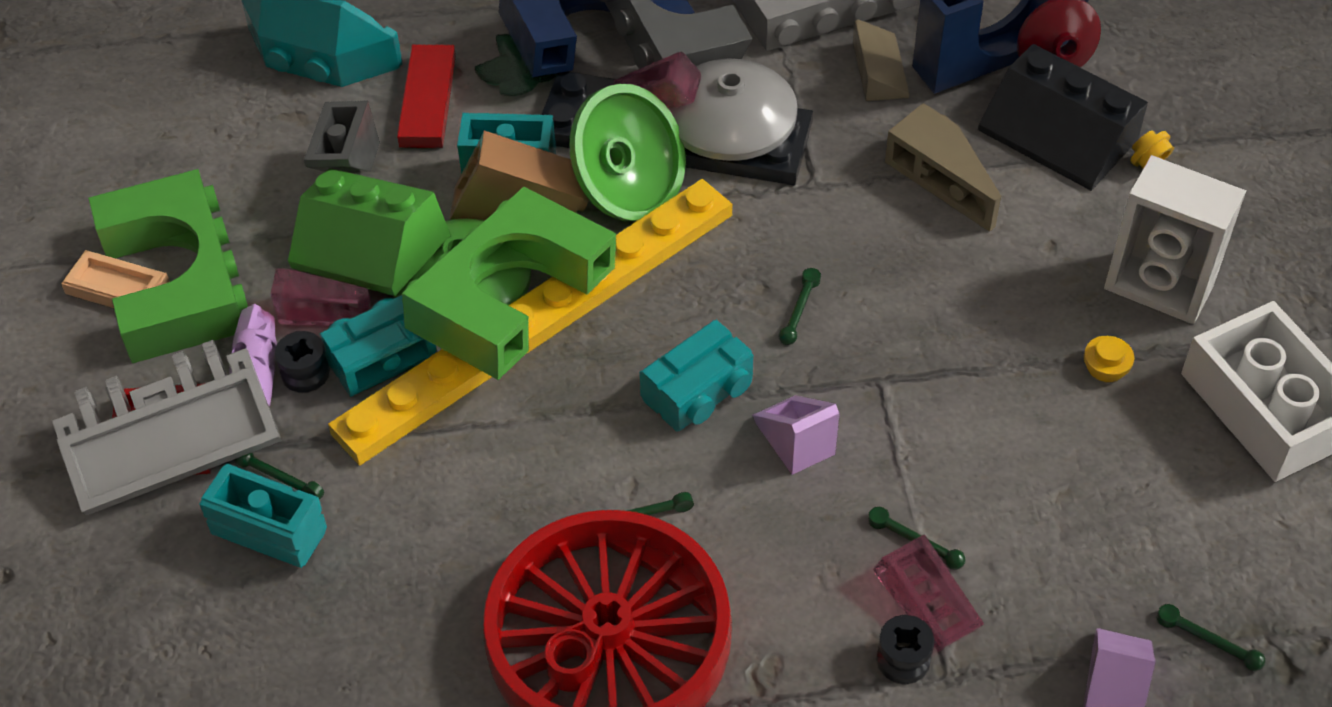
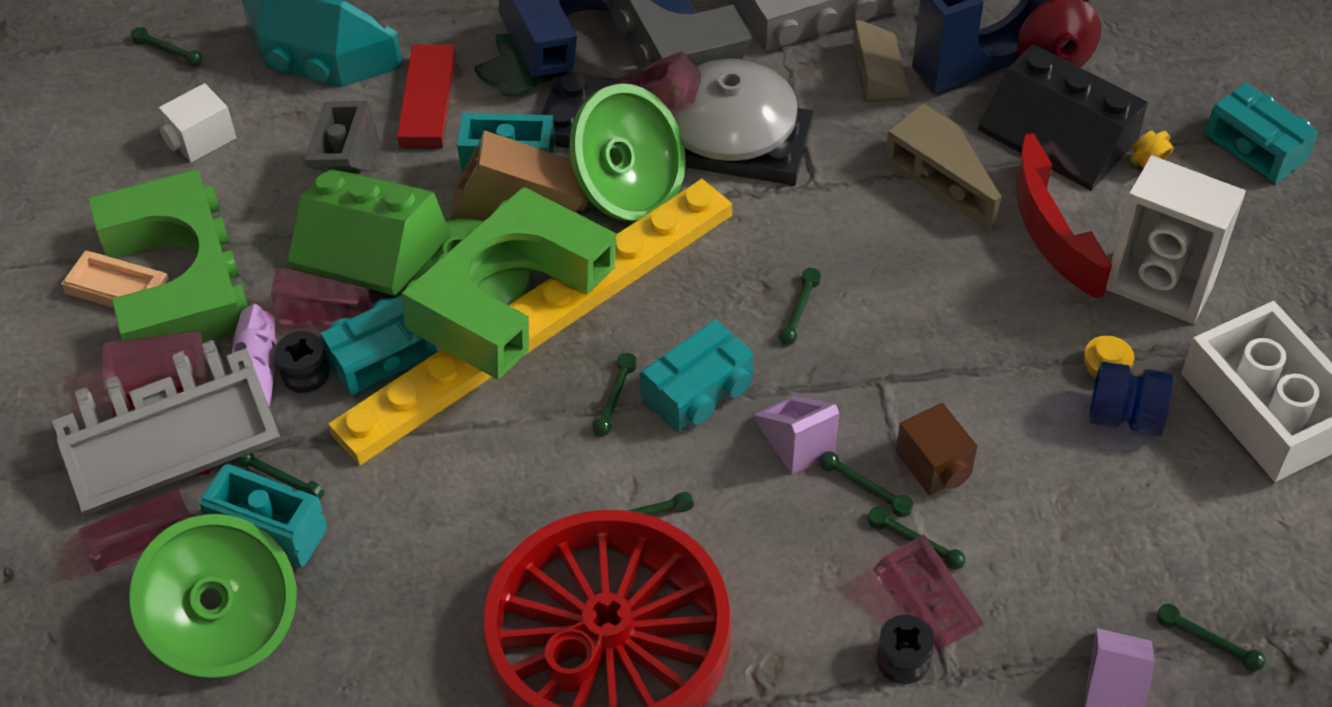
none -> clear pink slope [79,489,191,572]
none -> clear pink slope [102,331,207,396]
none -> bright green dish [129,514,297,678]
none -> dark green hinge [131,27,203,67]
none -> white brick [159,83,236,163]
none -> dark green hinge [592,353,637,436]
none -> dark green hinge [820,451,913,517]
none -> reddish brown brick [896,402,977,496]
none -> red slope [1016,133,1112,298]
none -> clear blue wheel [1089,360,1173,437]
none -> teal brick [1205,82,1319,184]

